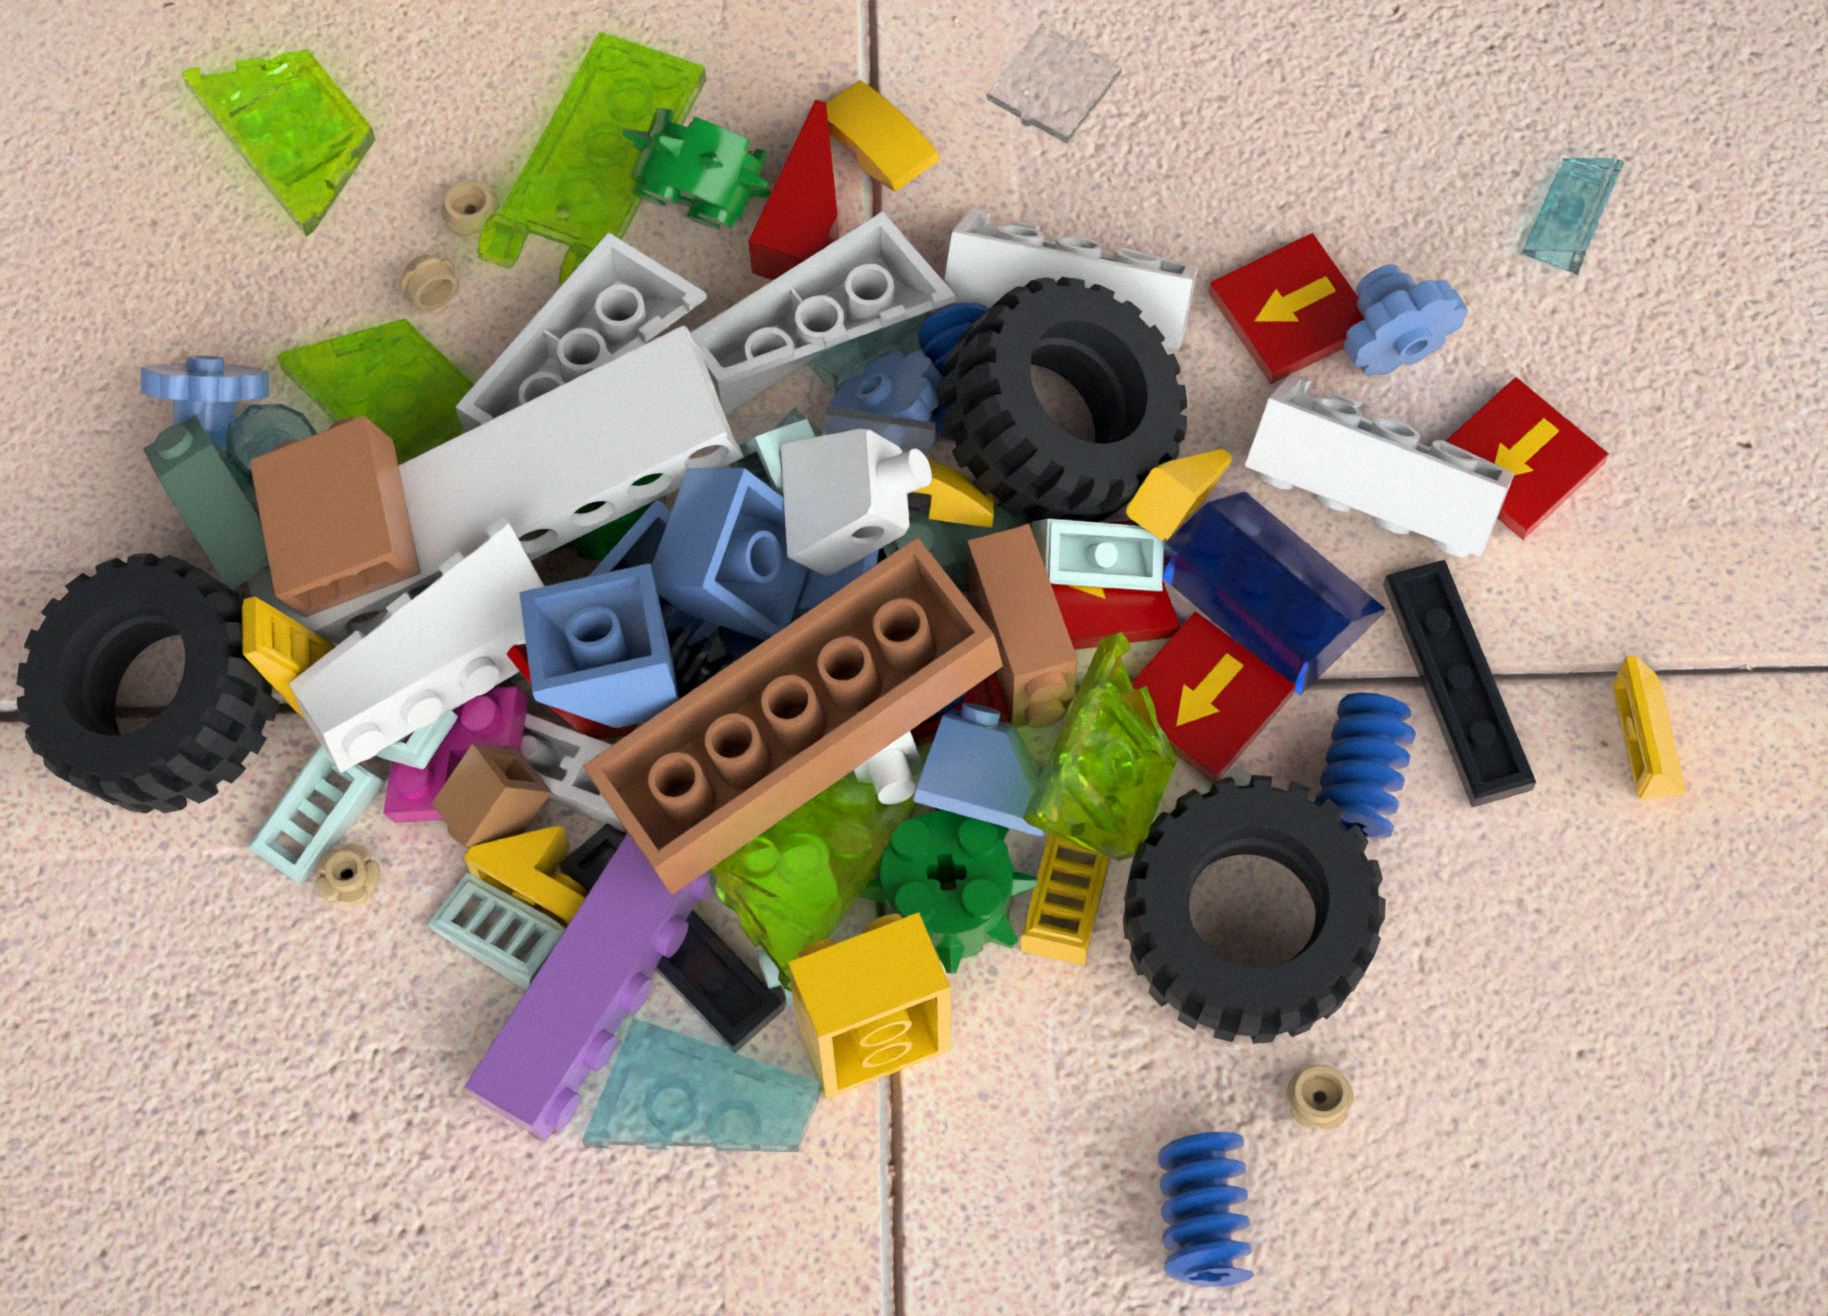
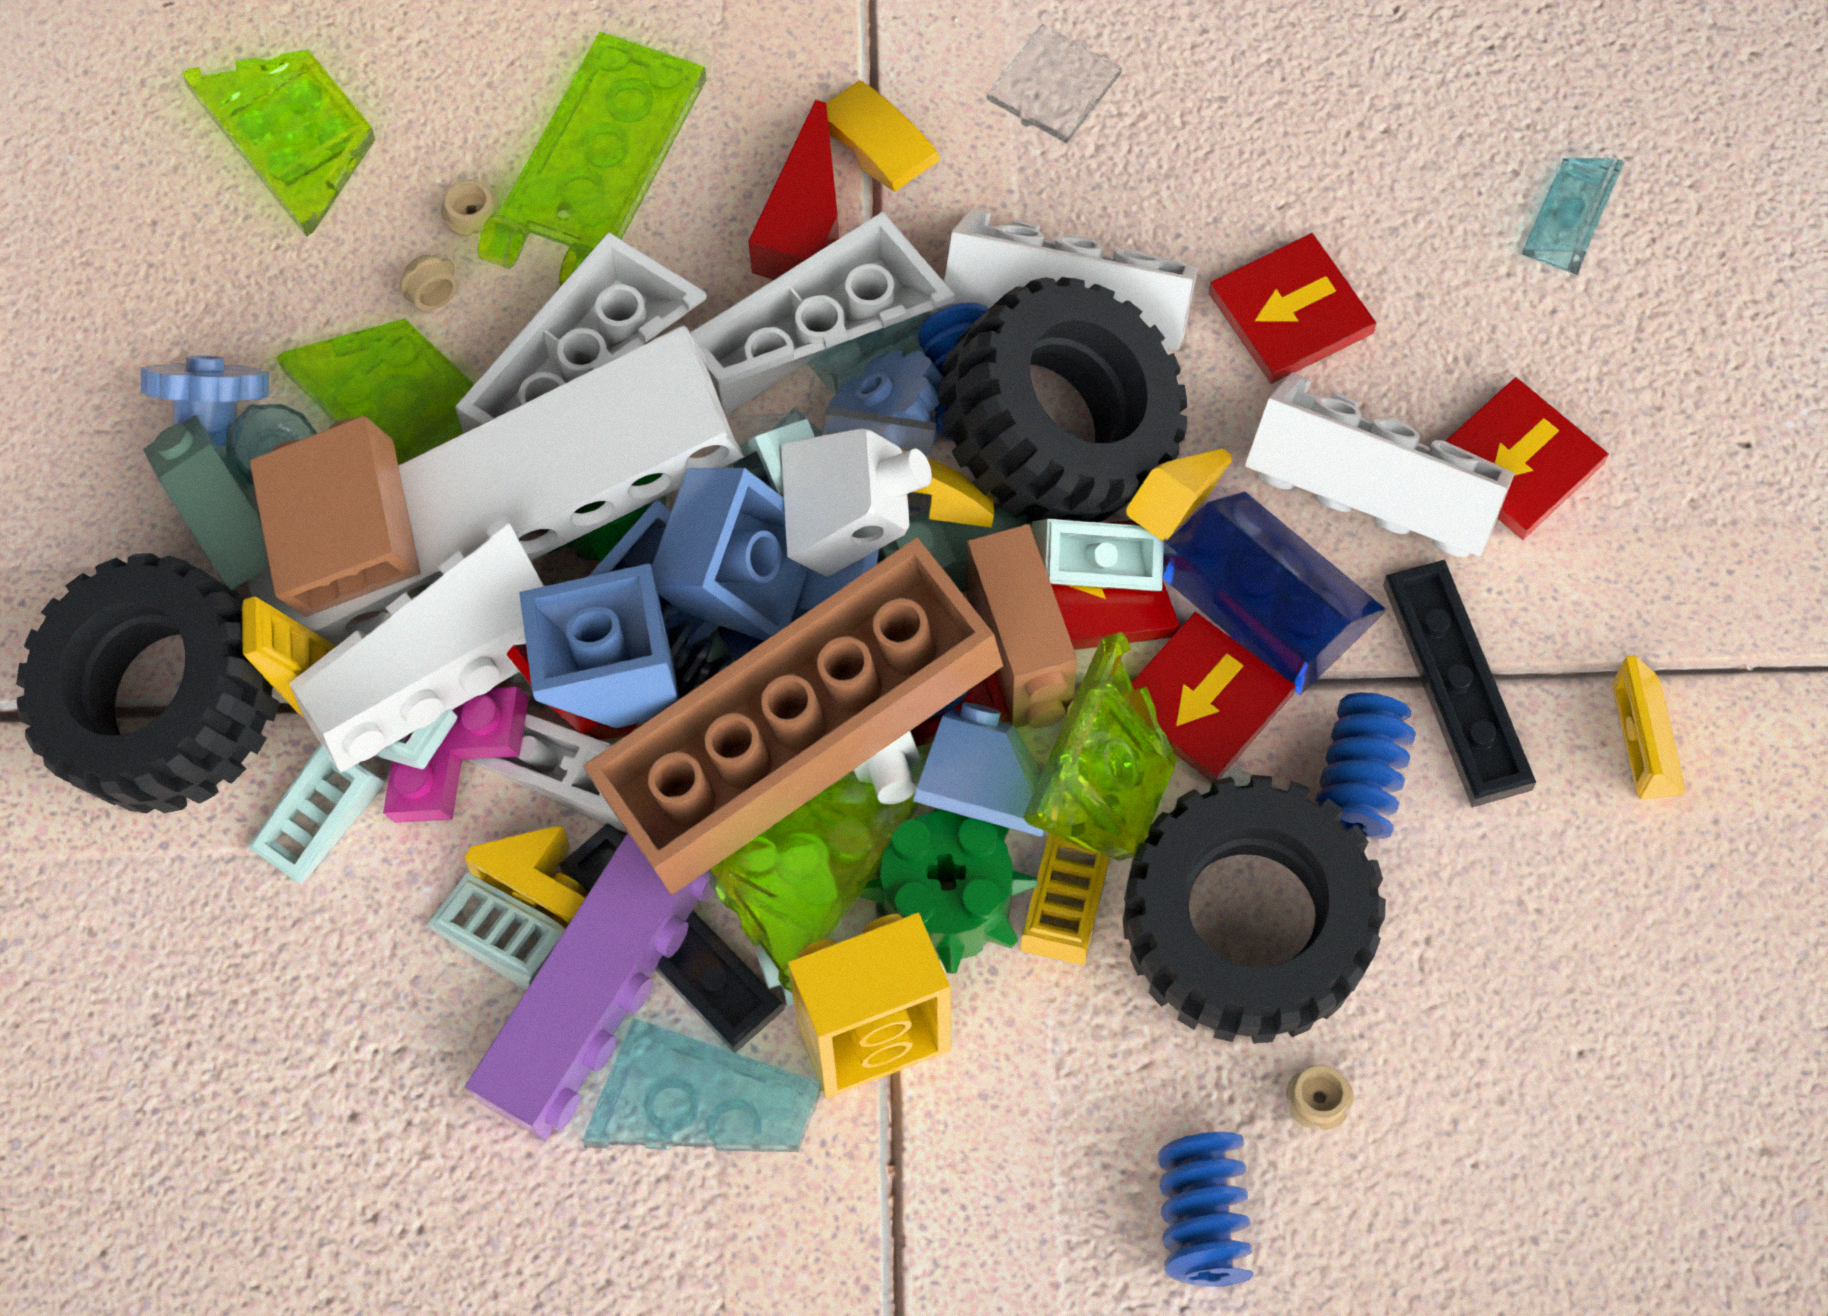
tan plate [316,844,381,907] -> none
medium nougat brick [432,744,552,849] -> none
green brick [622,108,772,230] -> none
medium blue plant [1343,264,1468,376] -> none

